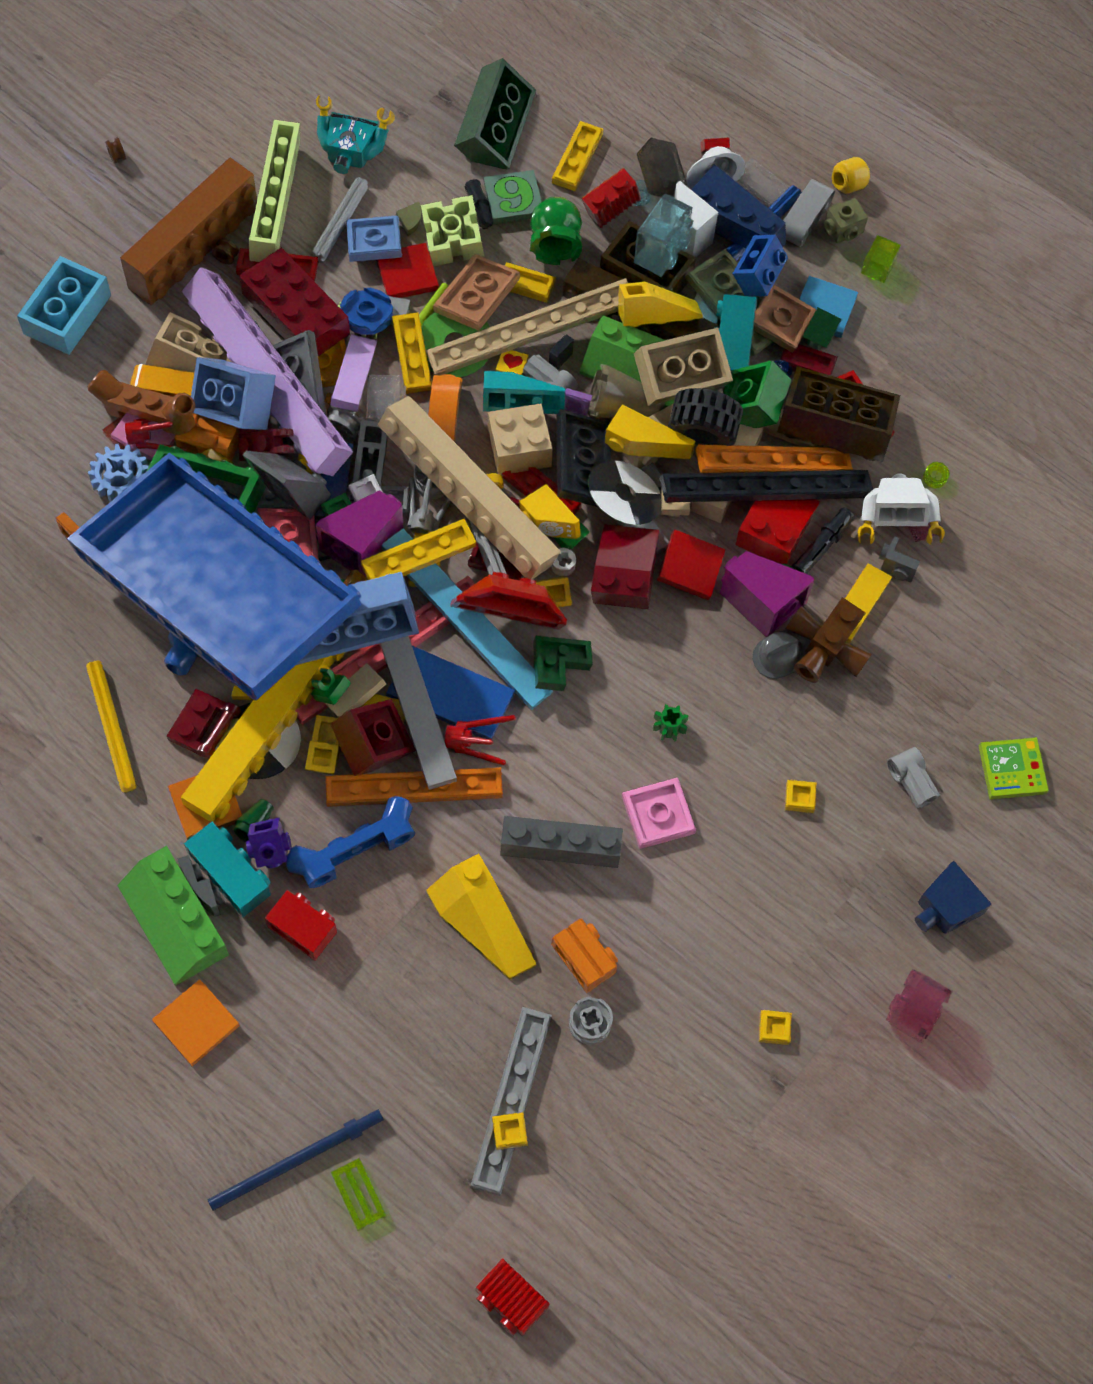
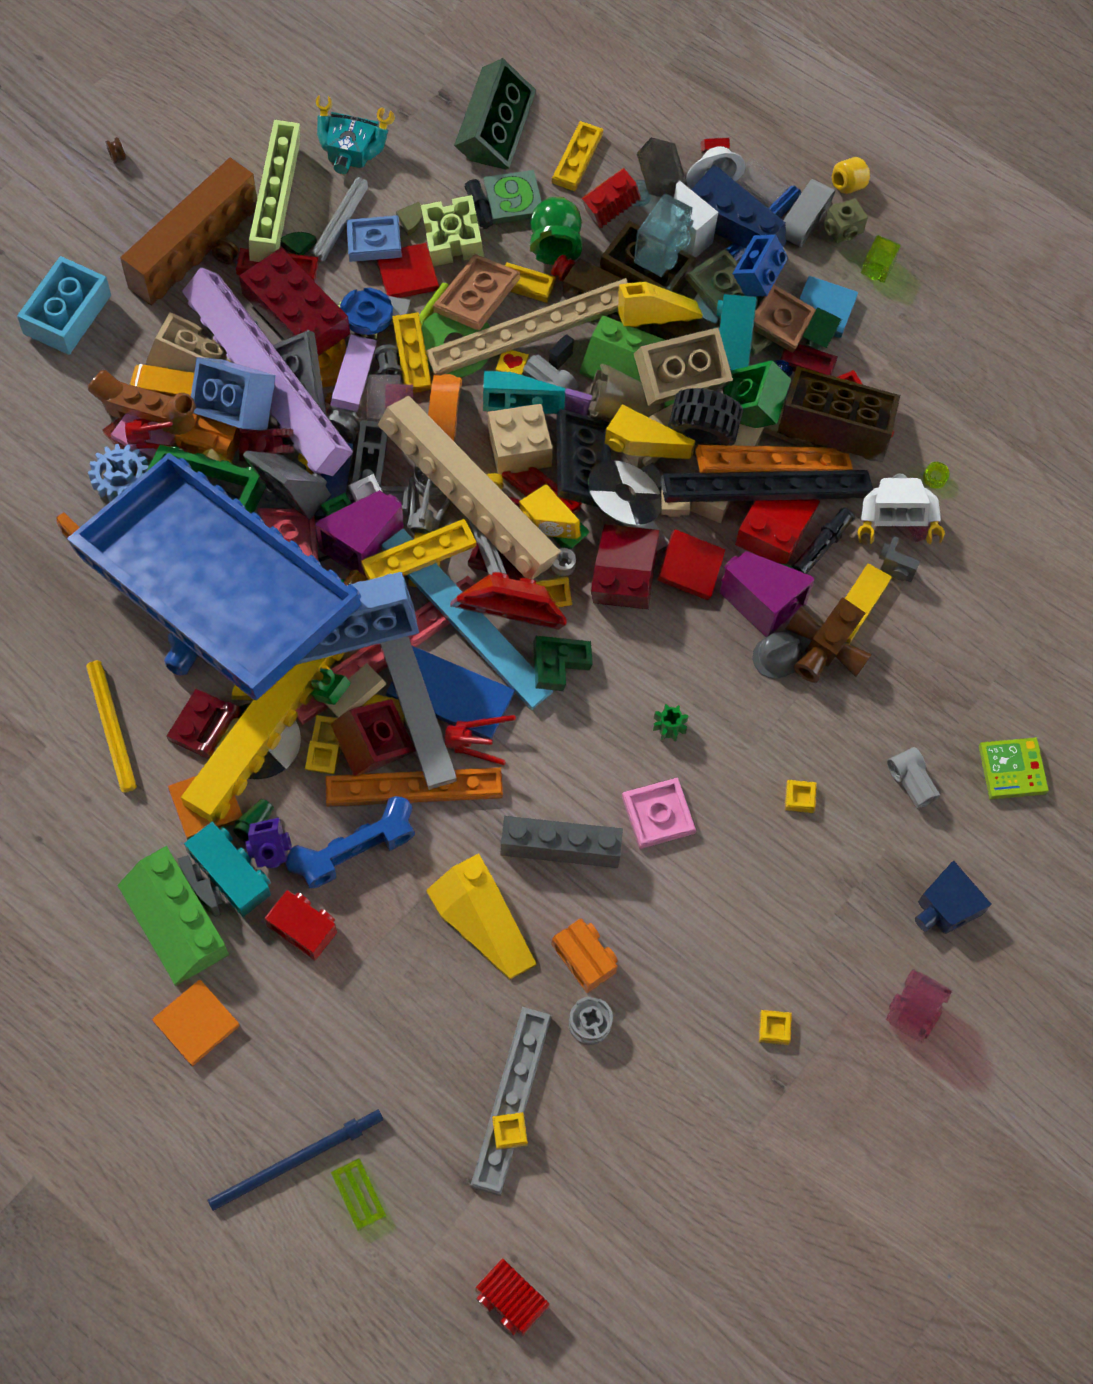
none -> dark green tile [280,232,317,255]
none -> dark grey bush [374,345,402,381]
none -> clear pink tile [385,384,413,410]
none -> red bush [551,254,575,282]

